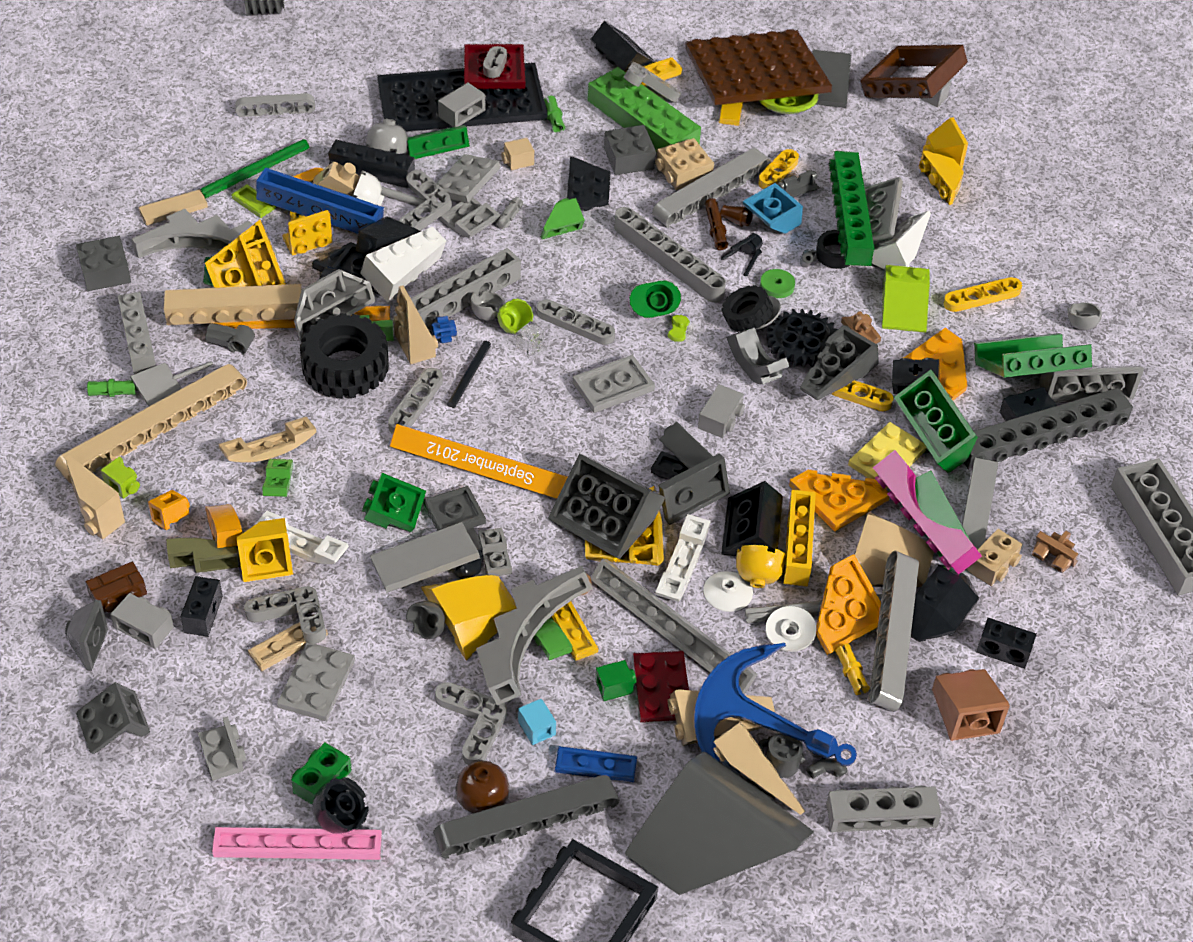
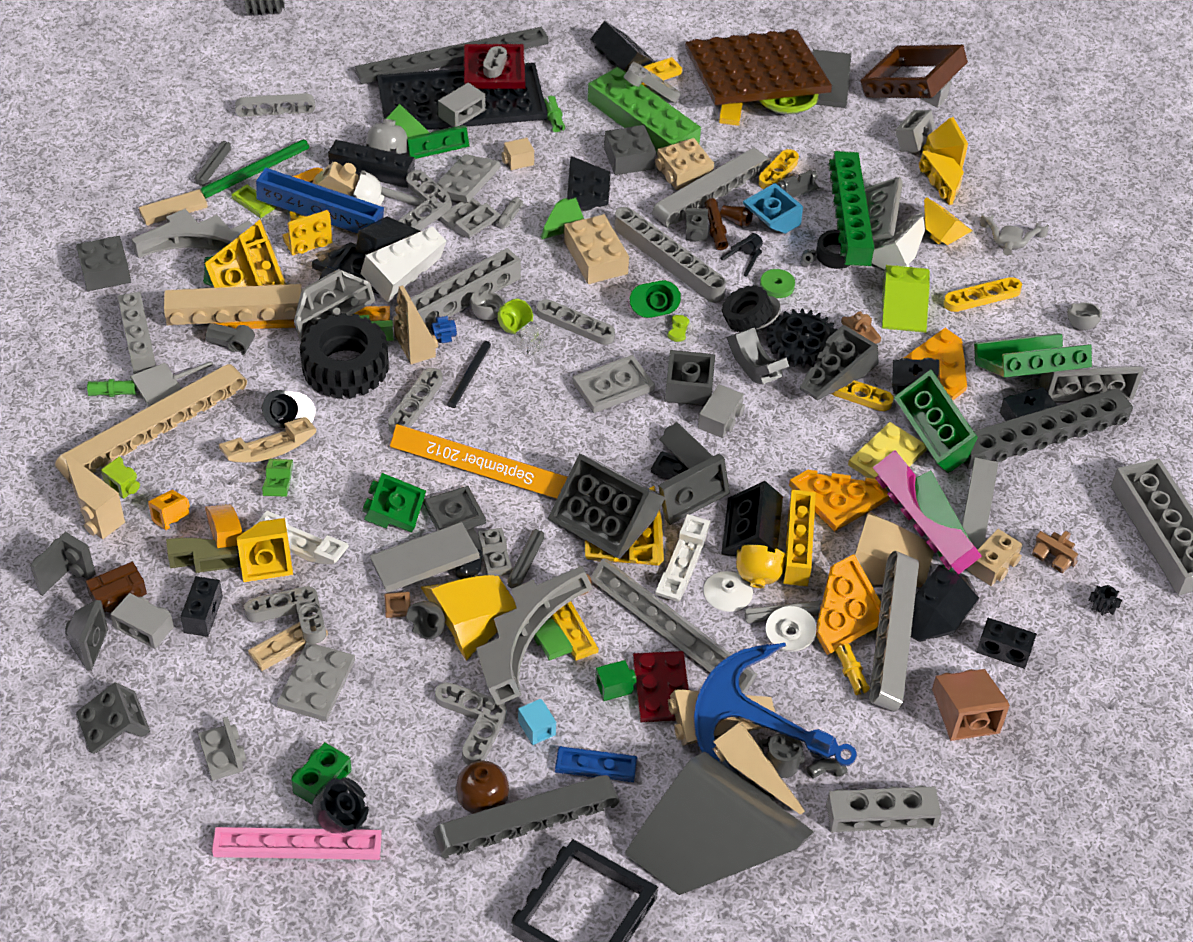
none -> dark grey bracket [30,531,96,596]
none -> dark grey axle [194,141,232,186]
none -> black piece [261,390,315,428]
none -> dark grey plate [355,26,549,84]
none -> medium nougat tile [384,592,410,618]
none -> bright green slope [386,104,430,138]
none -> dark grey axle [507,529,544,588]
none -> tan brick [564,214,629,284]
none -> dark grey brick [664,350,716,406]
none -> dark grey brick [685,208,708,242]
none -> light grey brick [895,110,936,153]
none -> yellow slope [924,197,972,245]
none -> light grey piece [980,213,1049,255]
none -> black gear [1089,585,1122,616]

